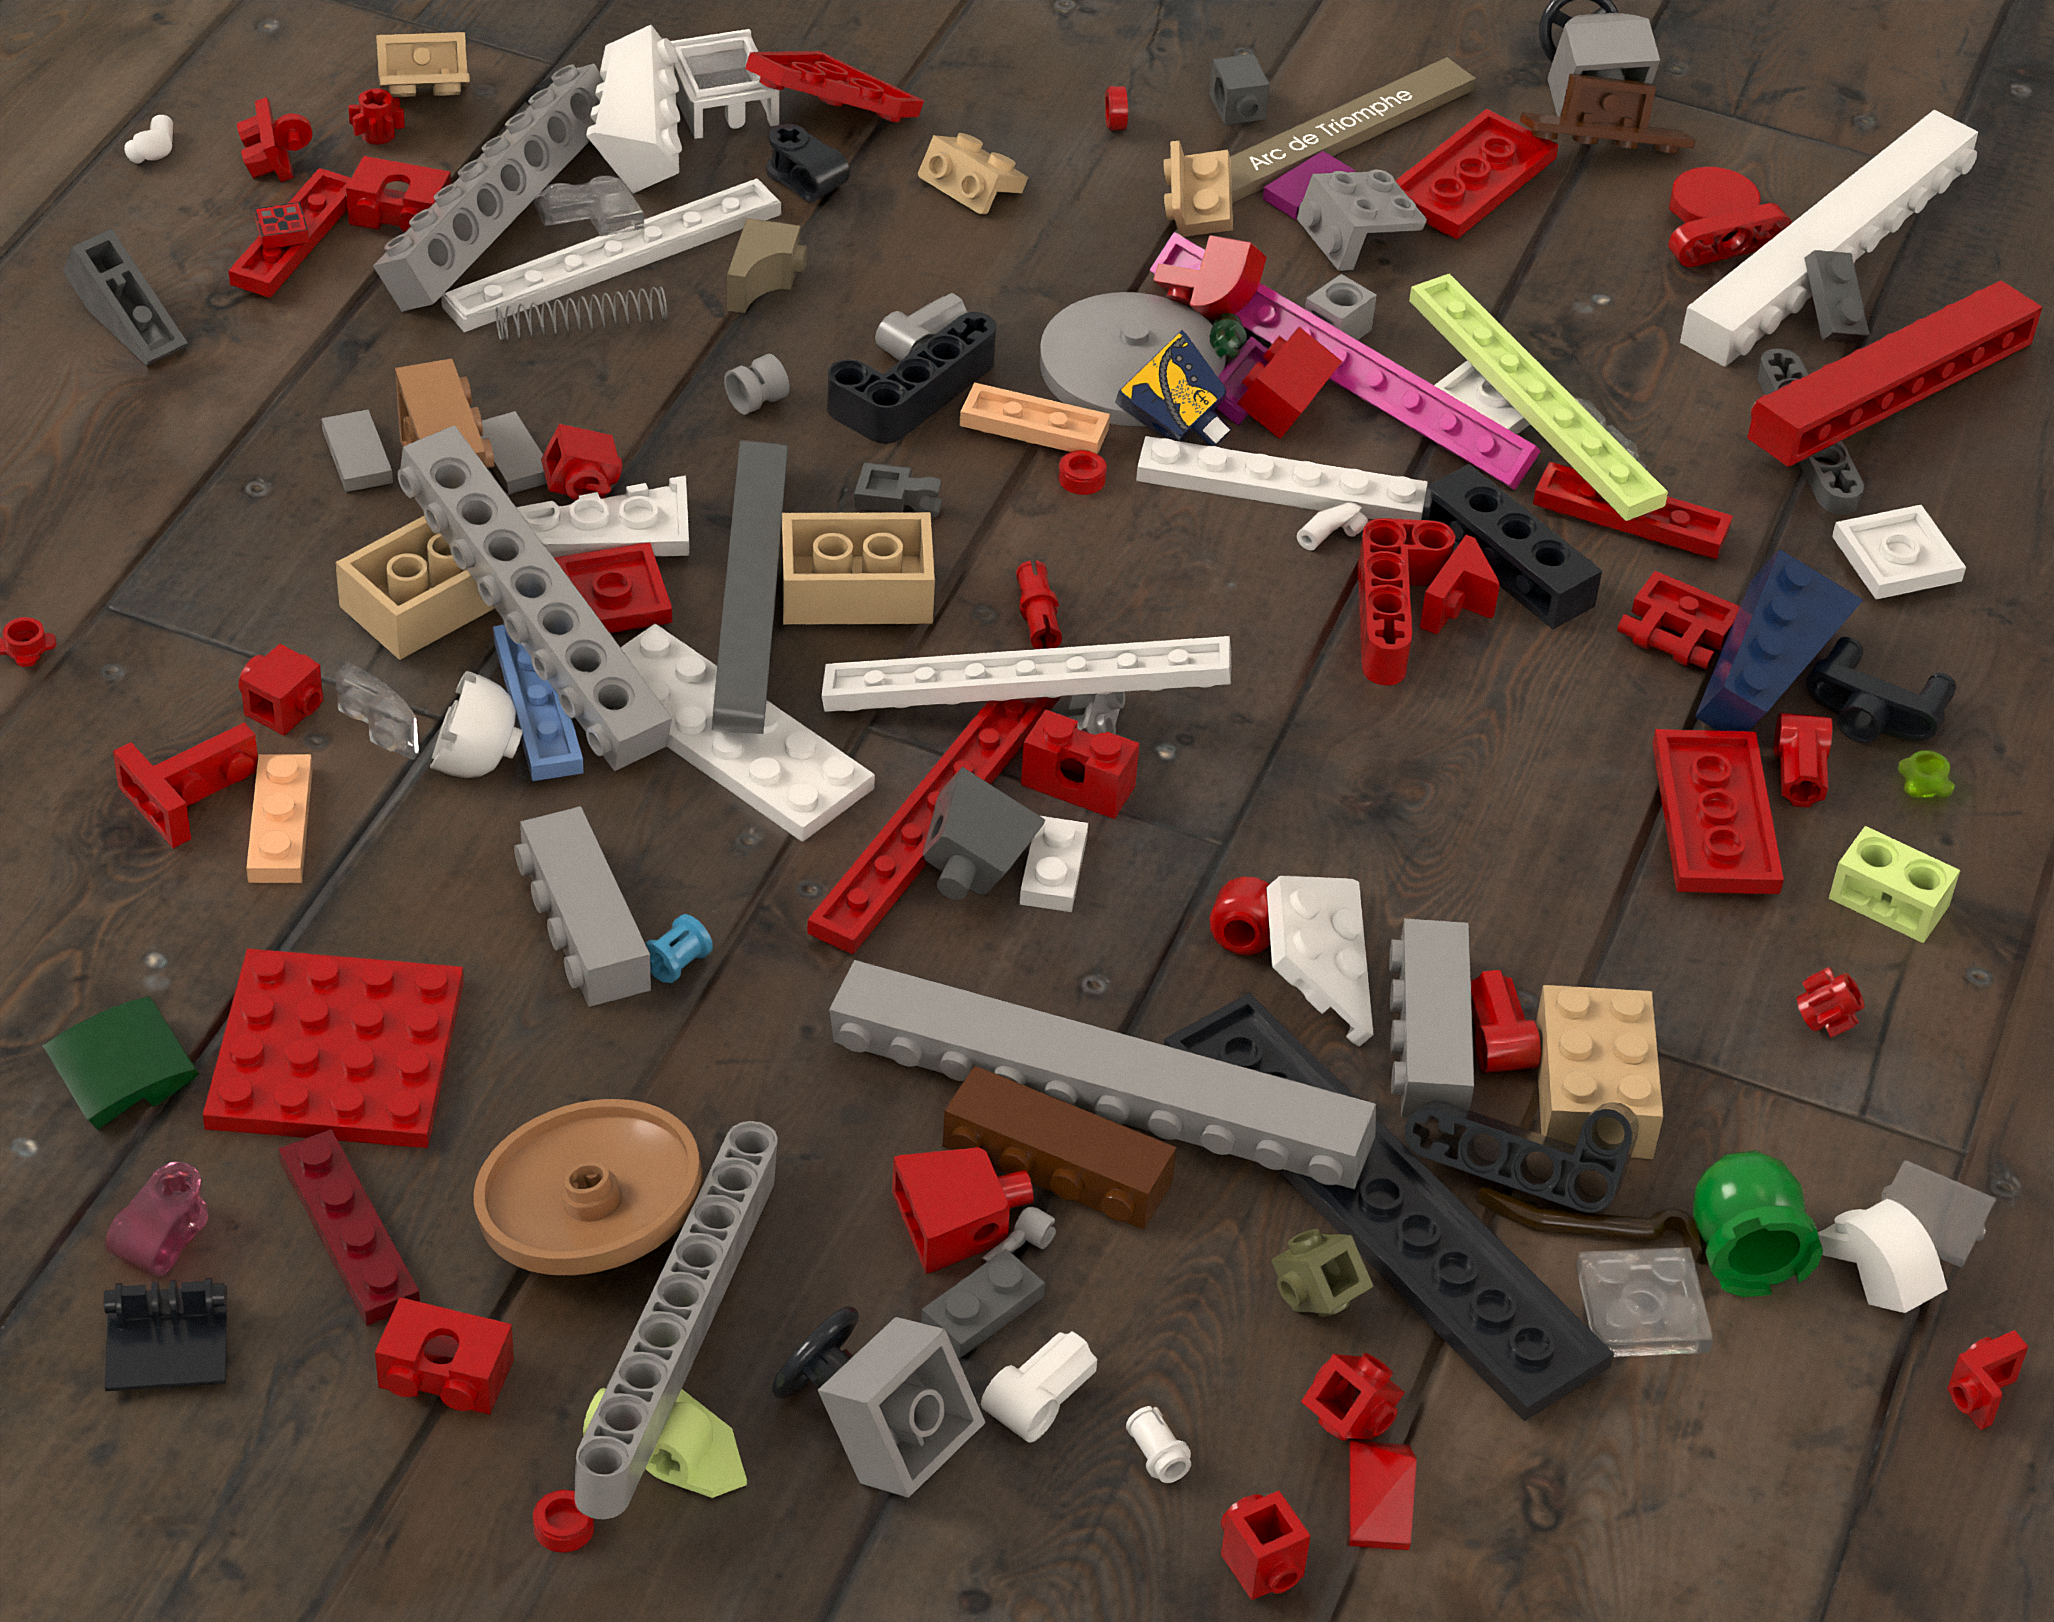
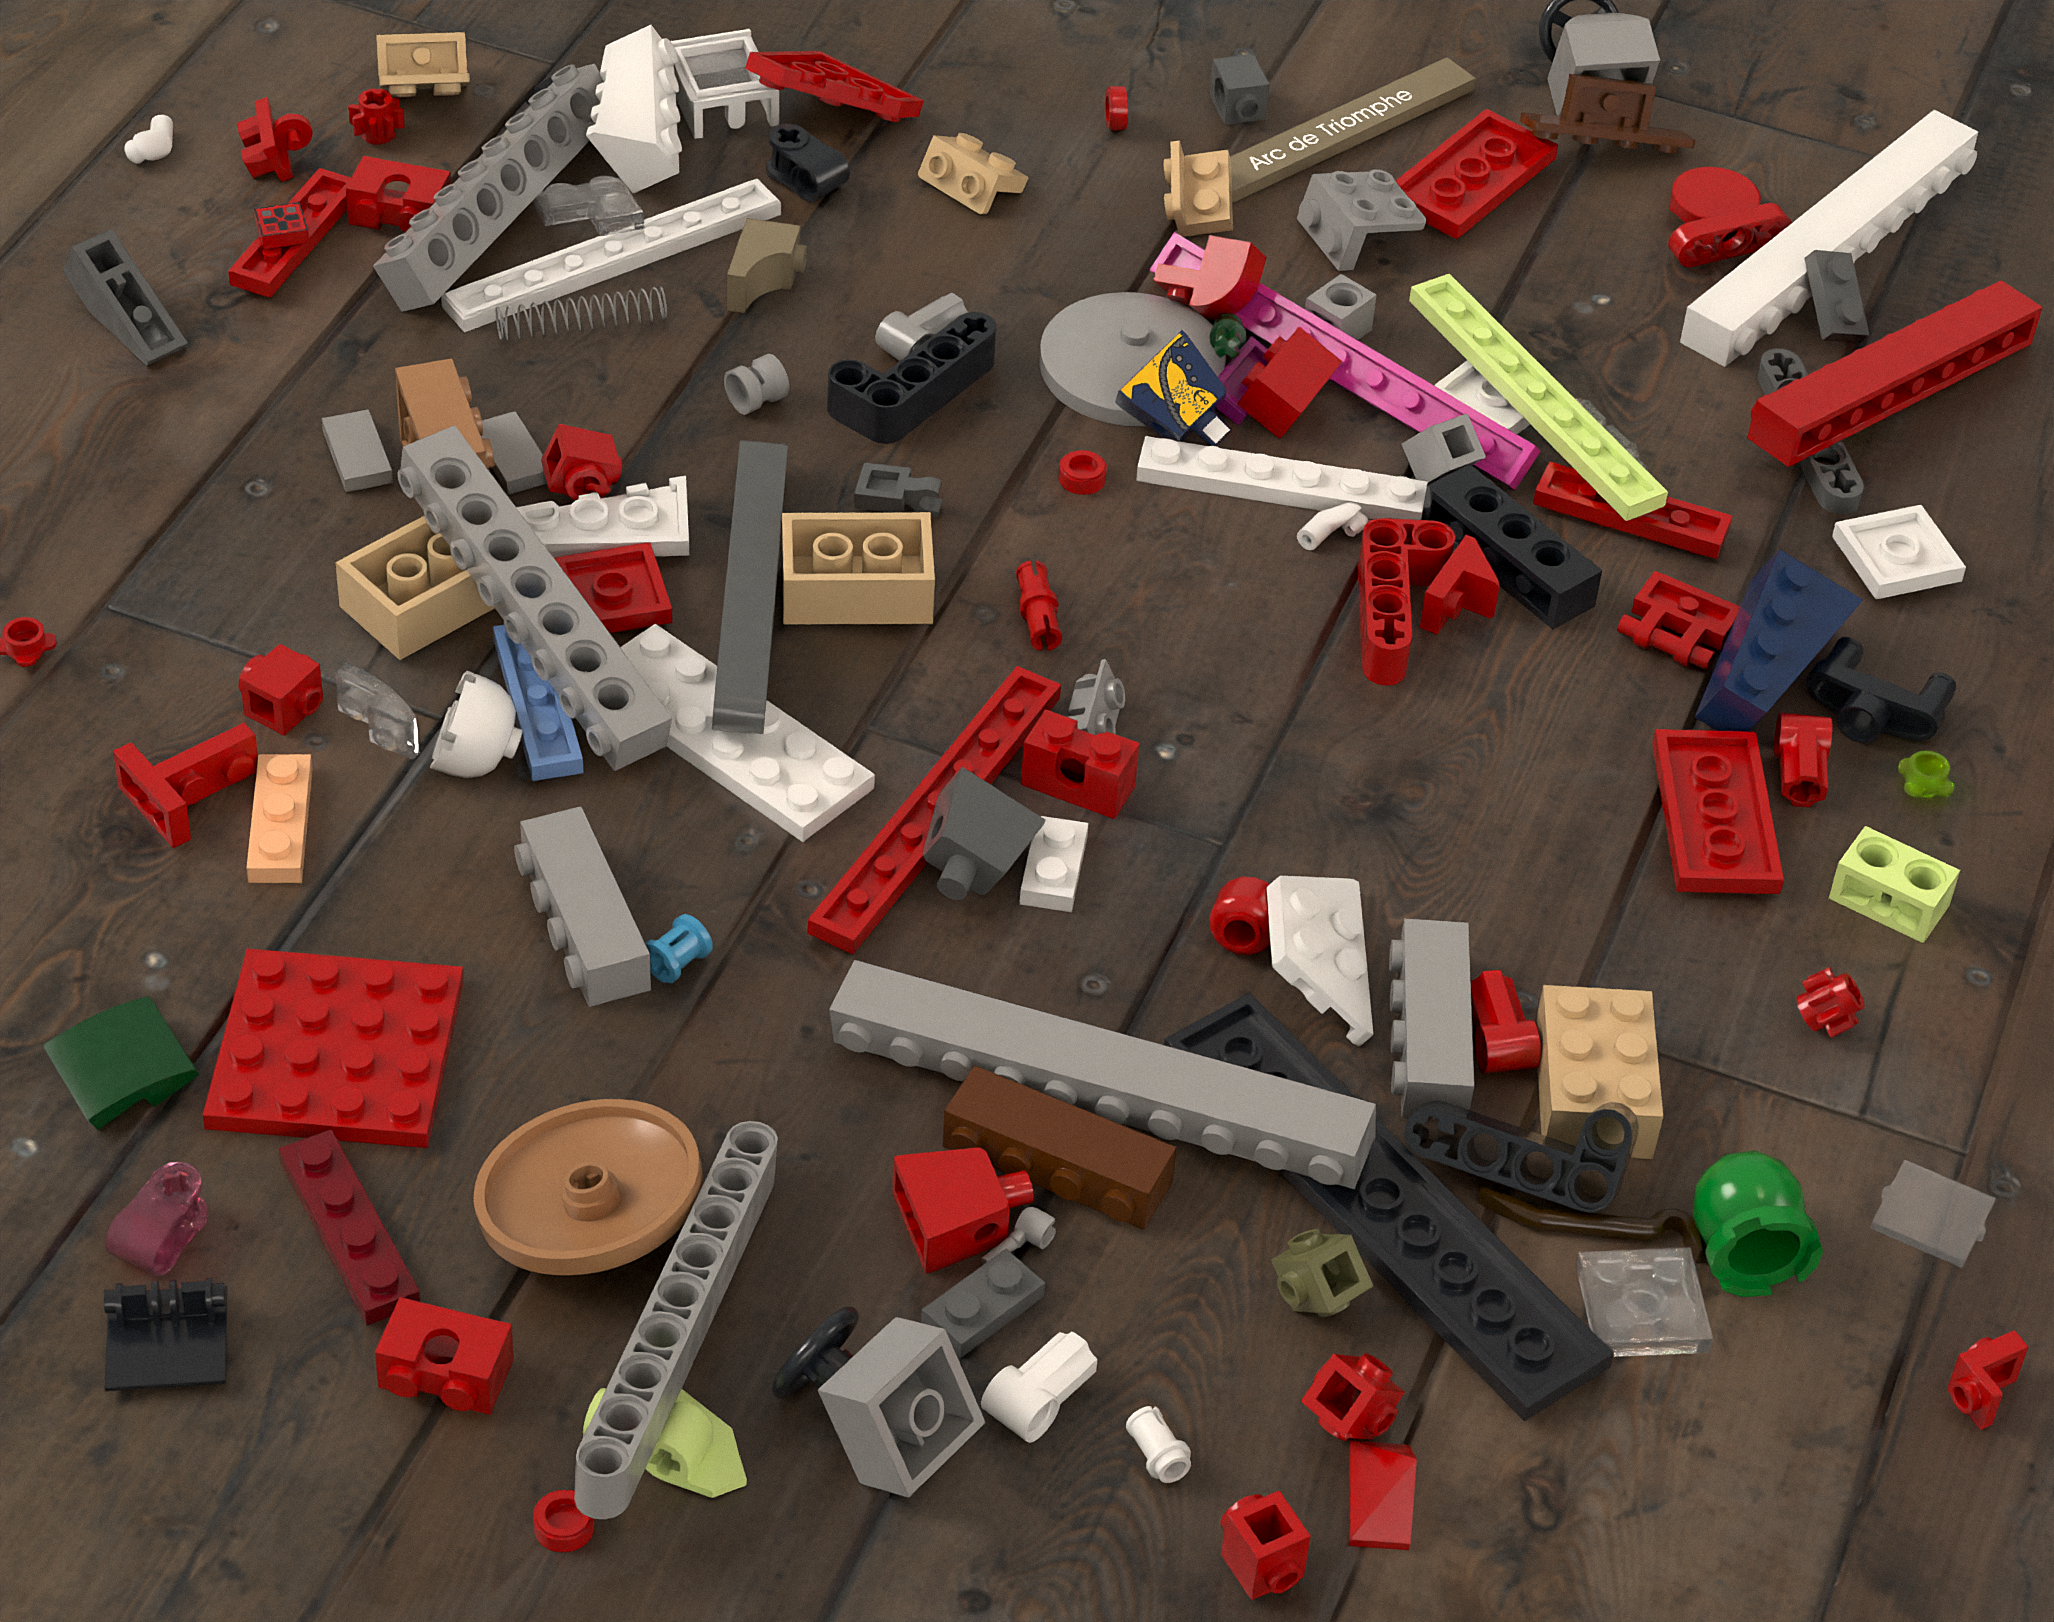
white plate [822,636,1231,712] -> none
light nougat plate [960,382,1110,454] -> none
magenta tile [1263,151,1356,220] -> none
white brick [1818,1199,1948,1313] -> none
none -> light grey brick [1401,413,1486,485]

